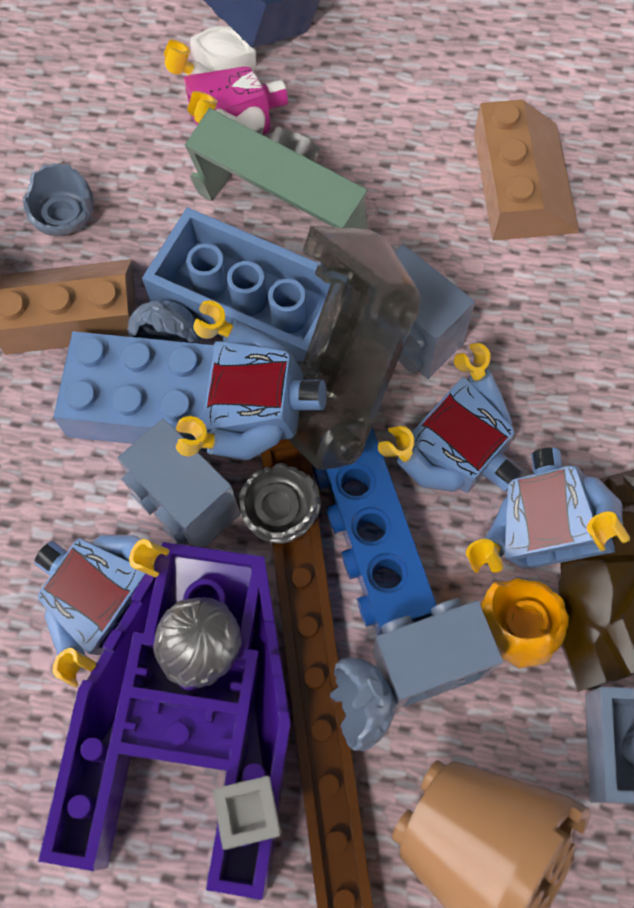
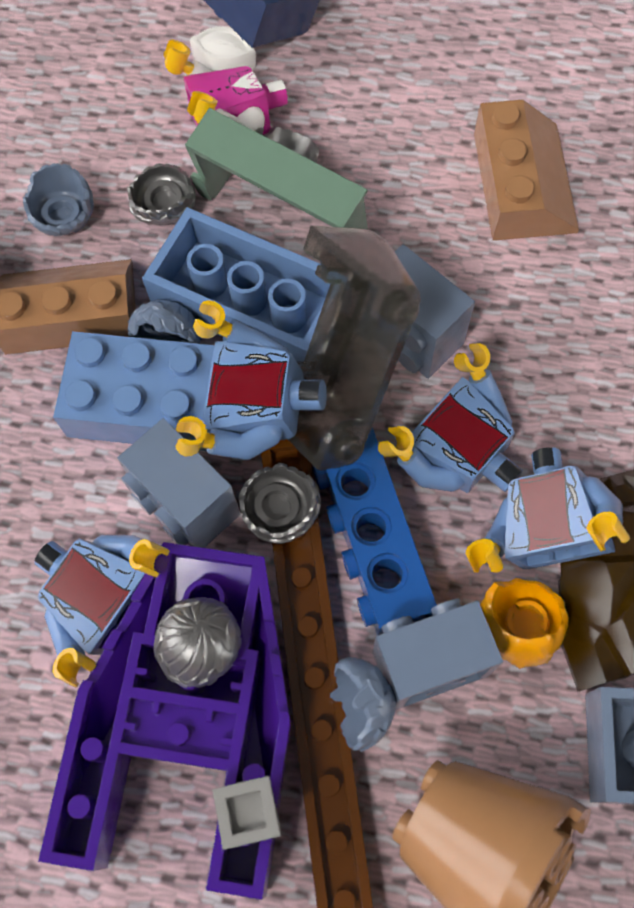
none -> flat silver hair [127,163,196,226]

